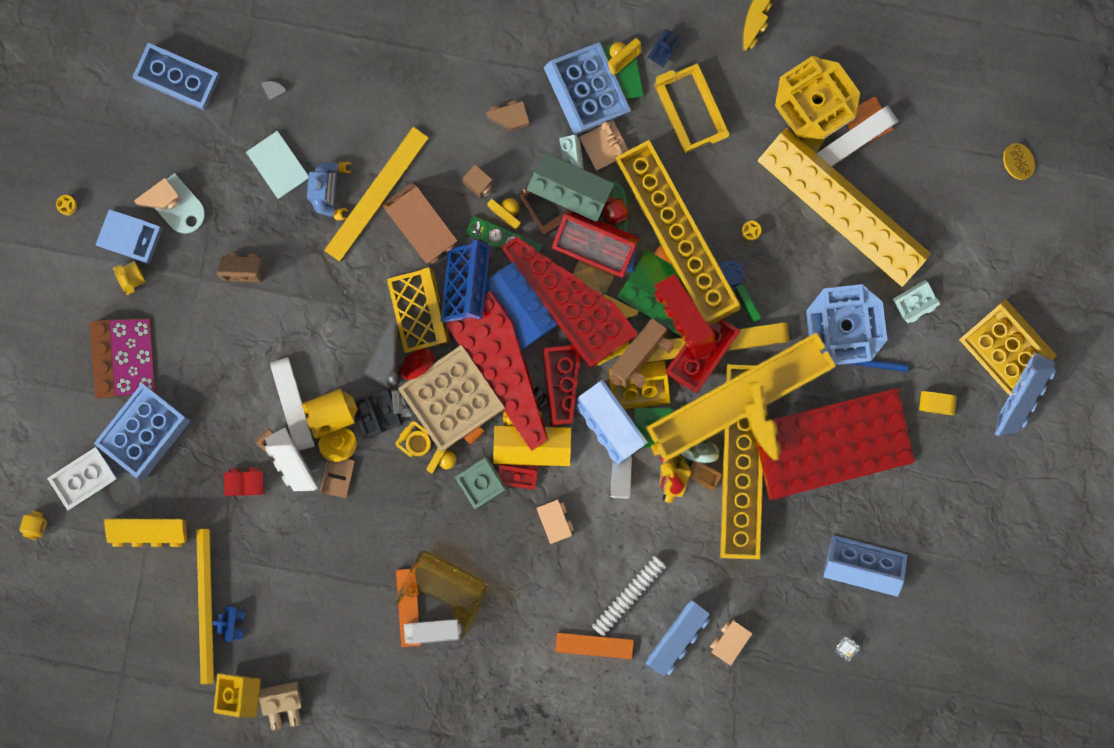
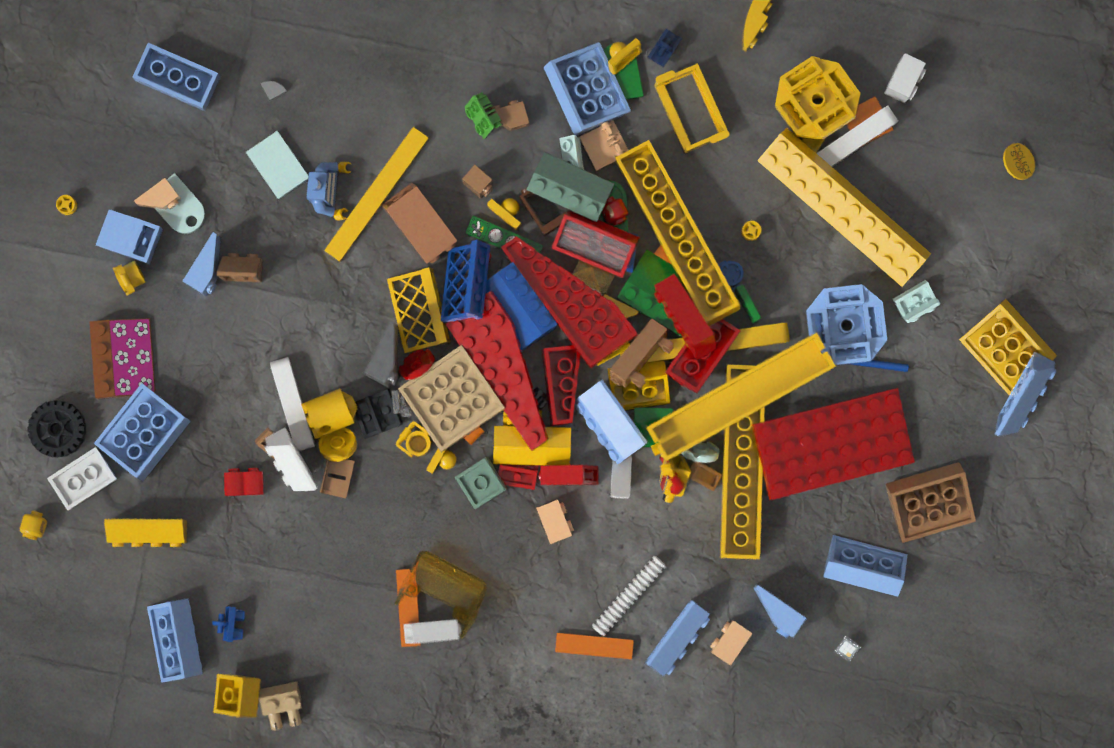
yellow tile [196,529,214,684] -> none
yellow slope [744,382,780,460] -> none
yellow beam [919,391,957,415] -> none
none -> black wheel [27,400,86,457]
none -> light blue slope [147,598,203,682]
none -> light blue slope [183,232,221,296]
none -> bright green hinge [465,92,502,139]
none -> red slope [539,465,599,485]
none -> light blue slope [754,585,806,638]
none -> white brick [884,53,926,103]
none -> medium nougat slope [885,462,976,543]

